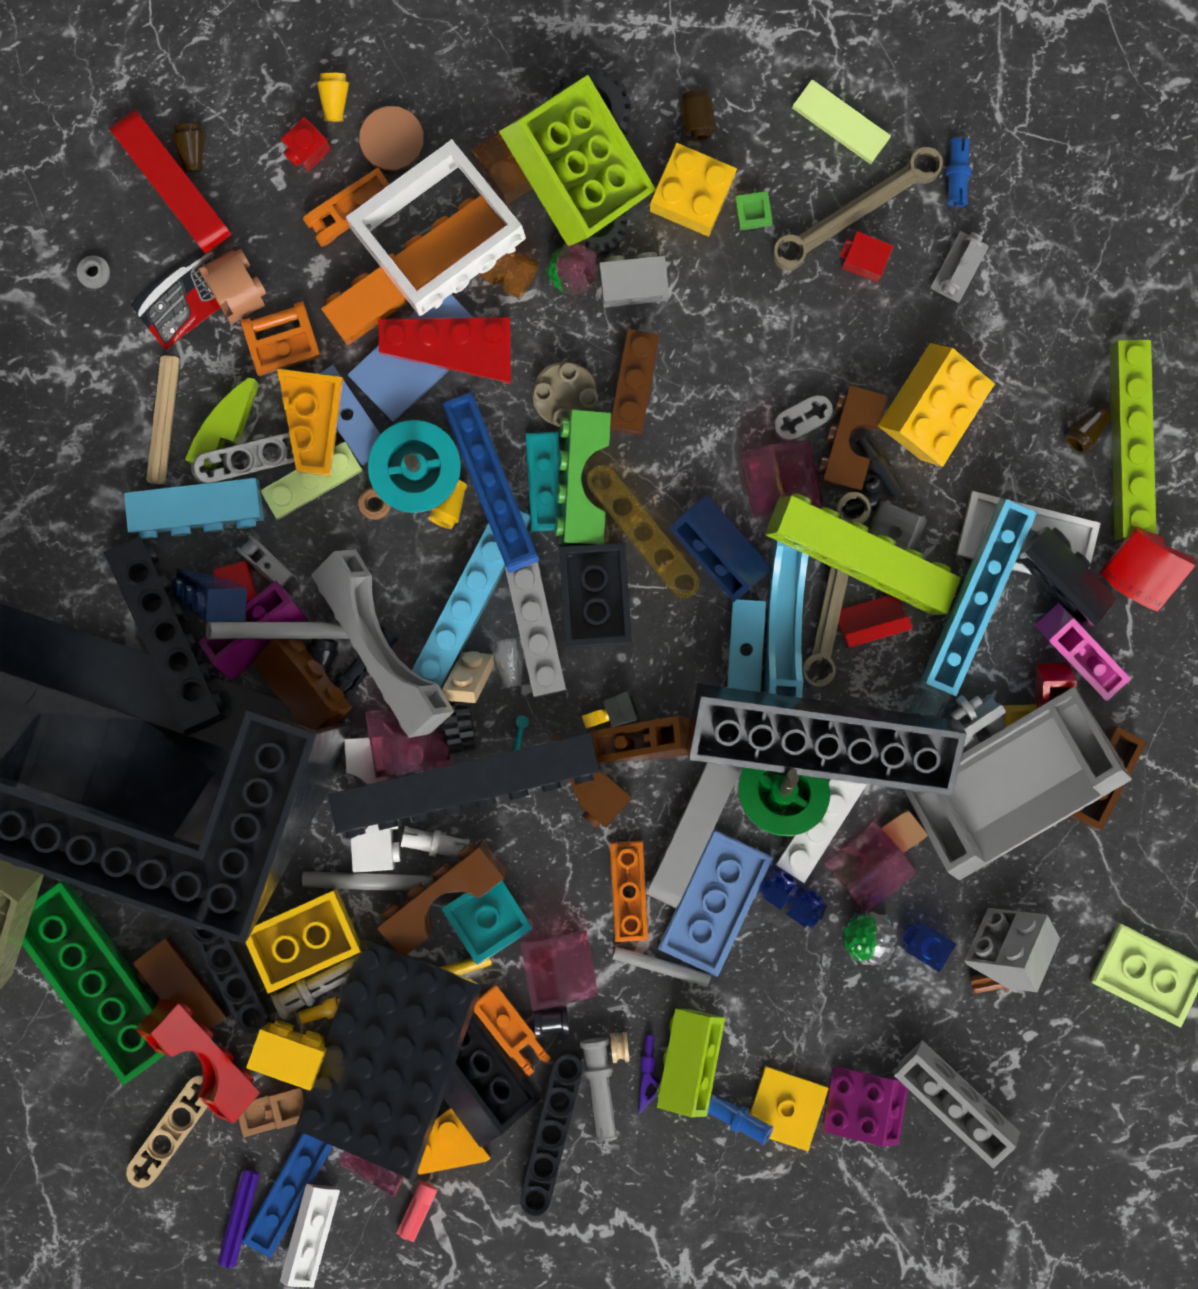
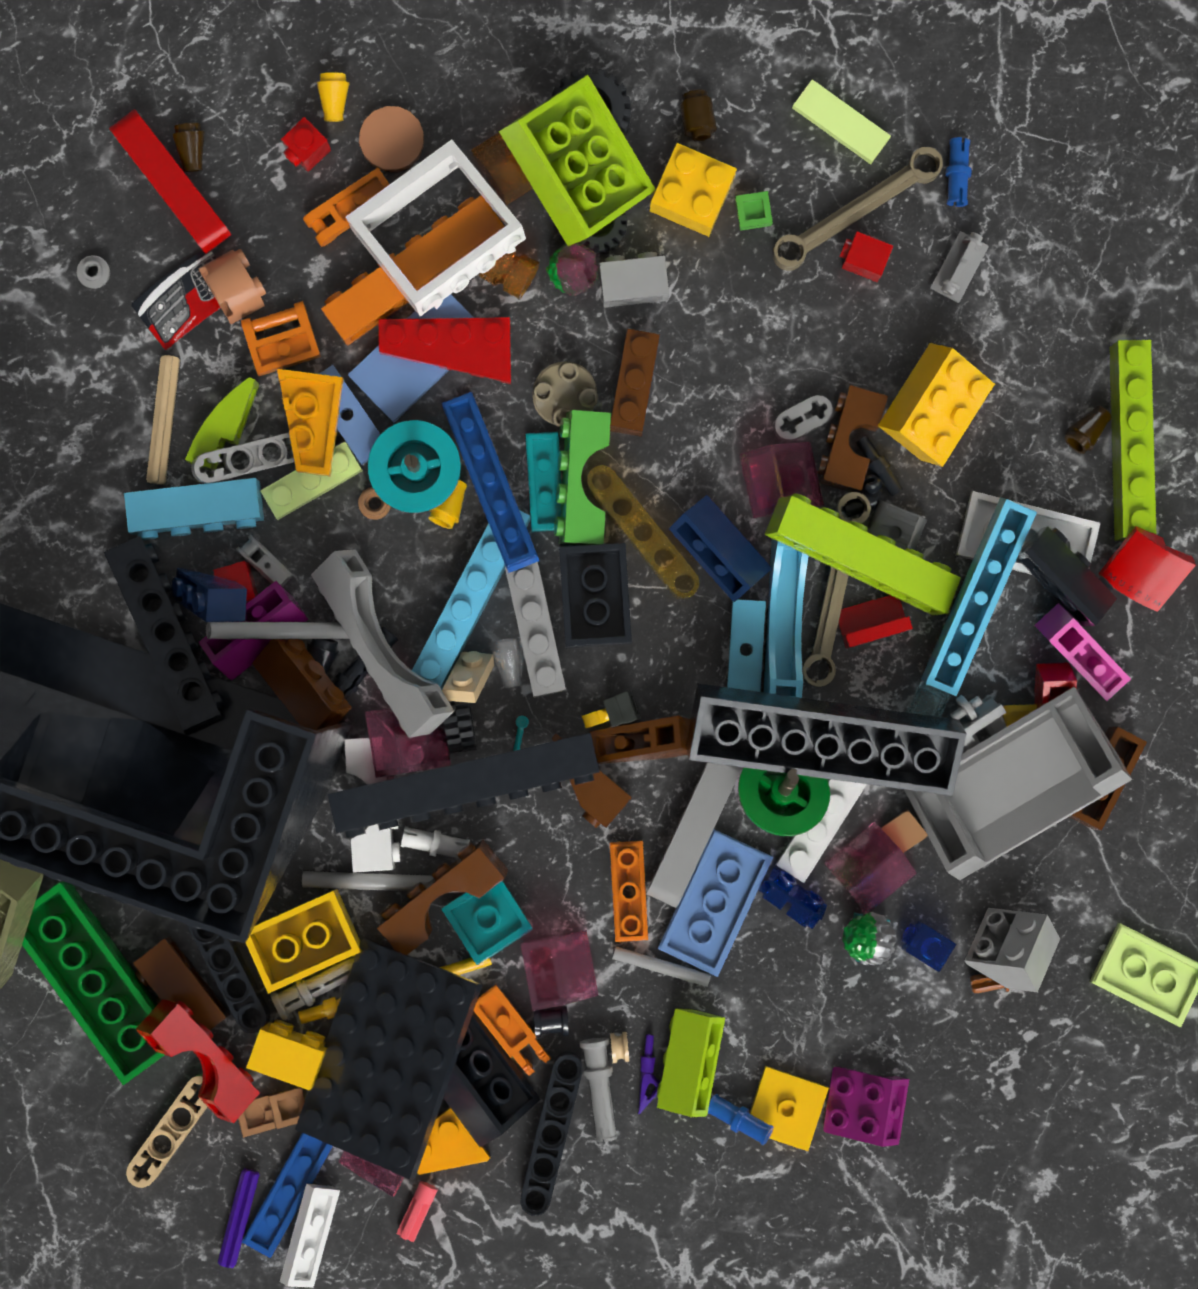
light grey brick [894,1040,1020,1169] -> none

